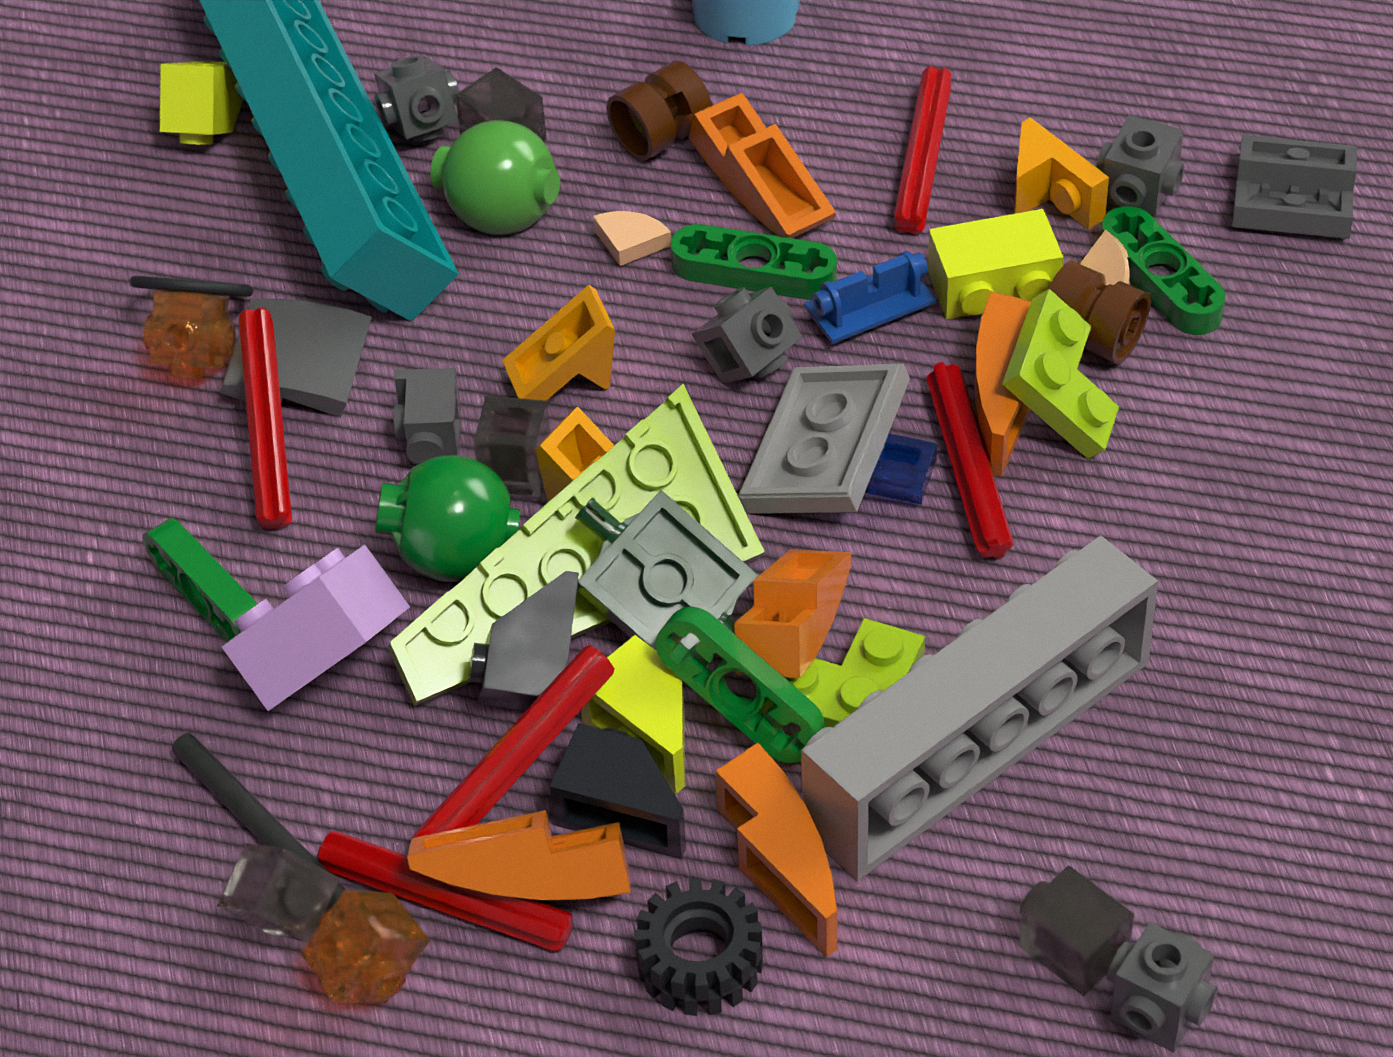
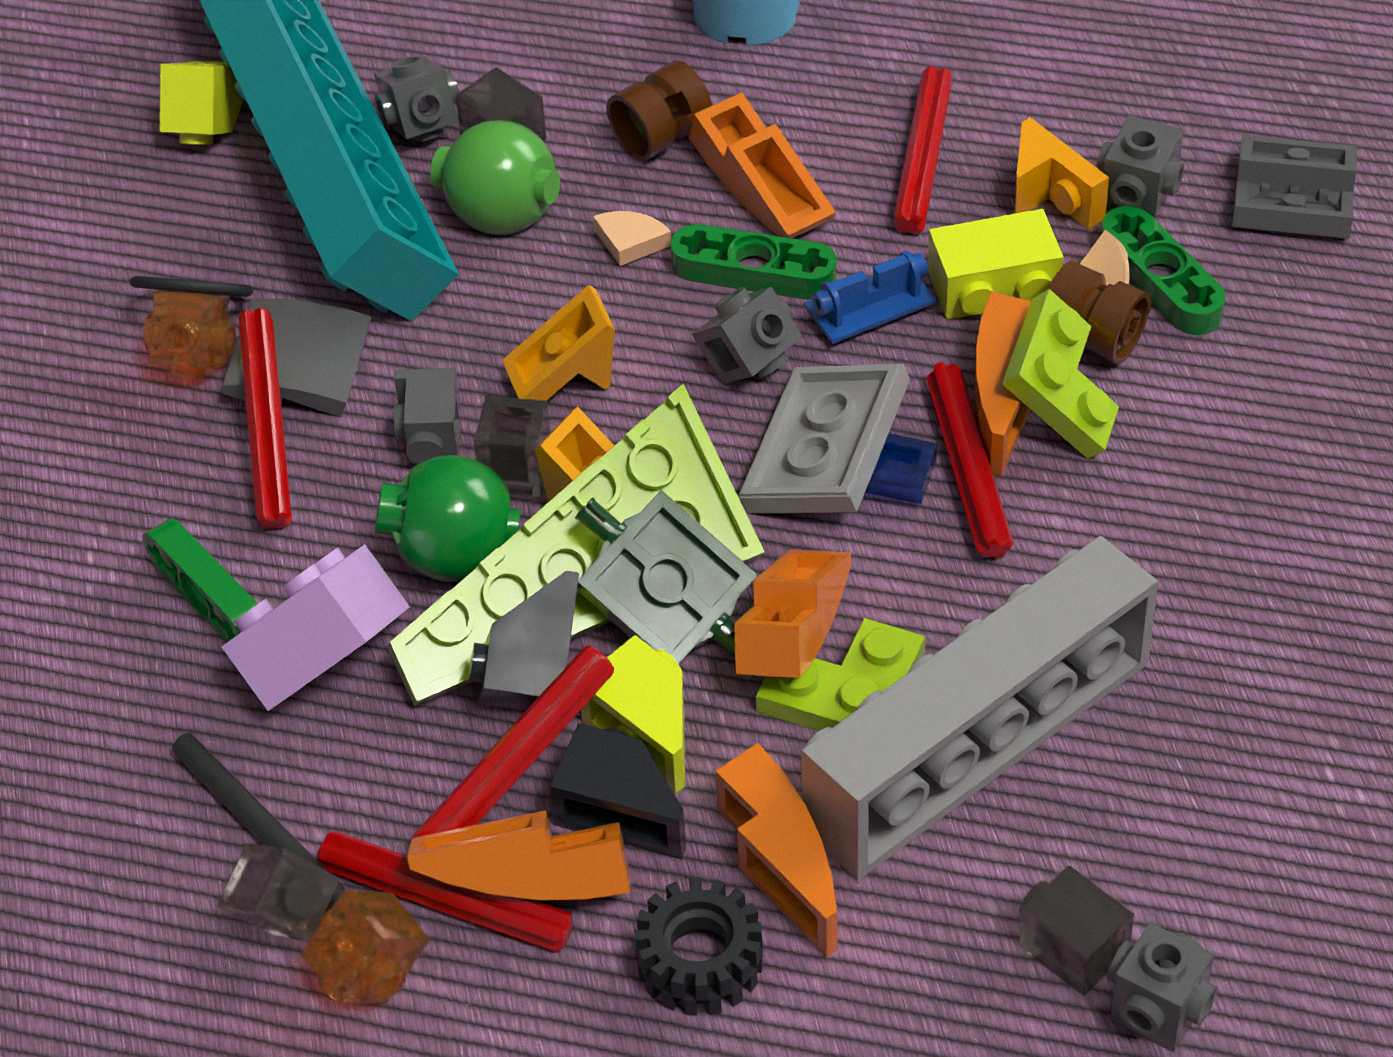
green beam [656,607,825,763] -> none

